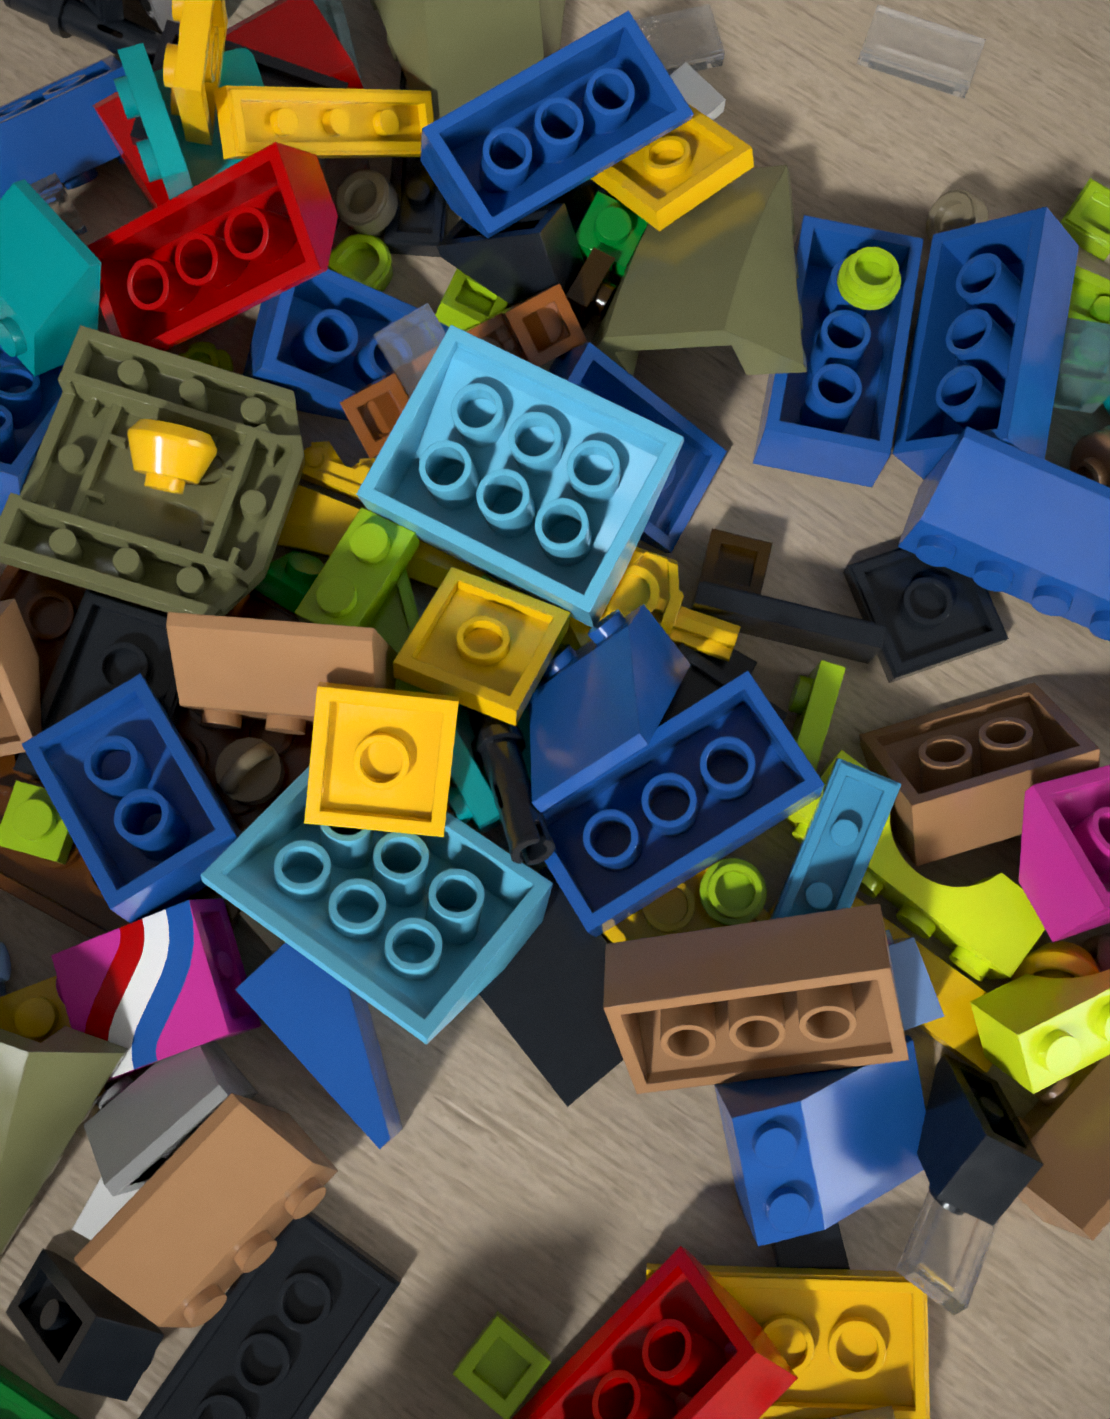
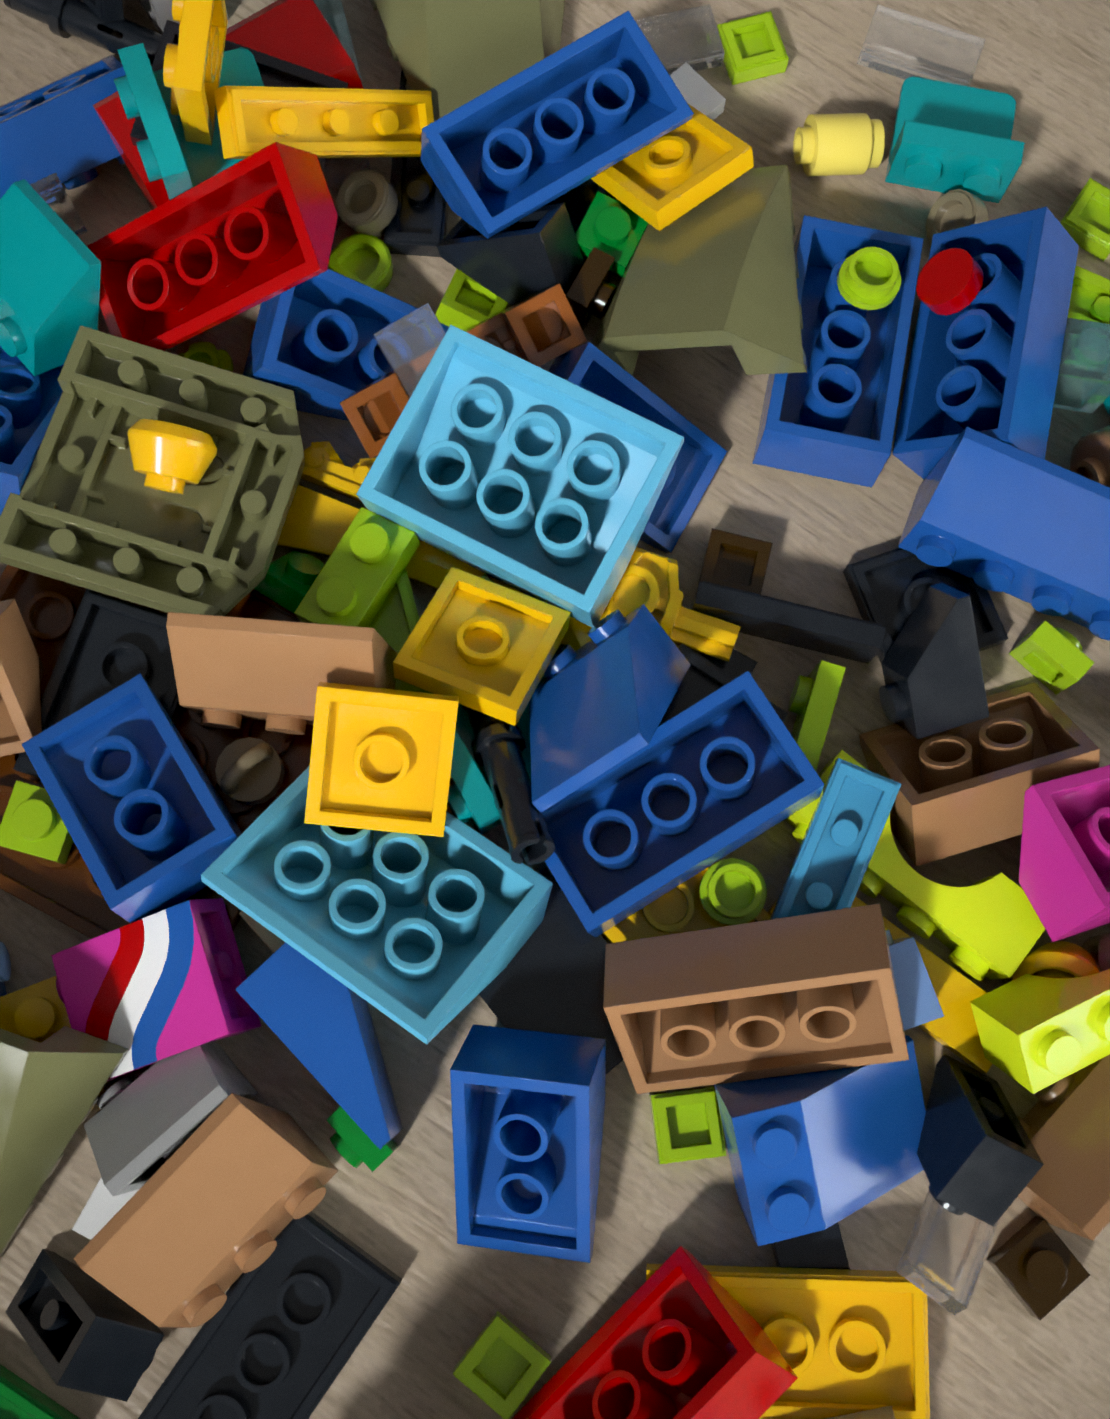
none -> green plate [326,1106,399,1172]
none -> blue slope [450,1024,606,1263]
none -> lime tile [649,1086,726,1164]
none -> lime tile [715,11,789,85]
none -> light yellow brick [793,113,885,177]
none -> black slope [879,583,990,739]
none -> teal bracket [885,76,1025,203]
none -> red tile [916,248,983,315]
none -> dark brown plate [986,1216,1090,1320]
none -> lime plate [1009,620,1094,695]

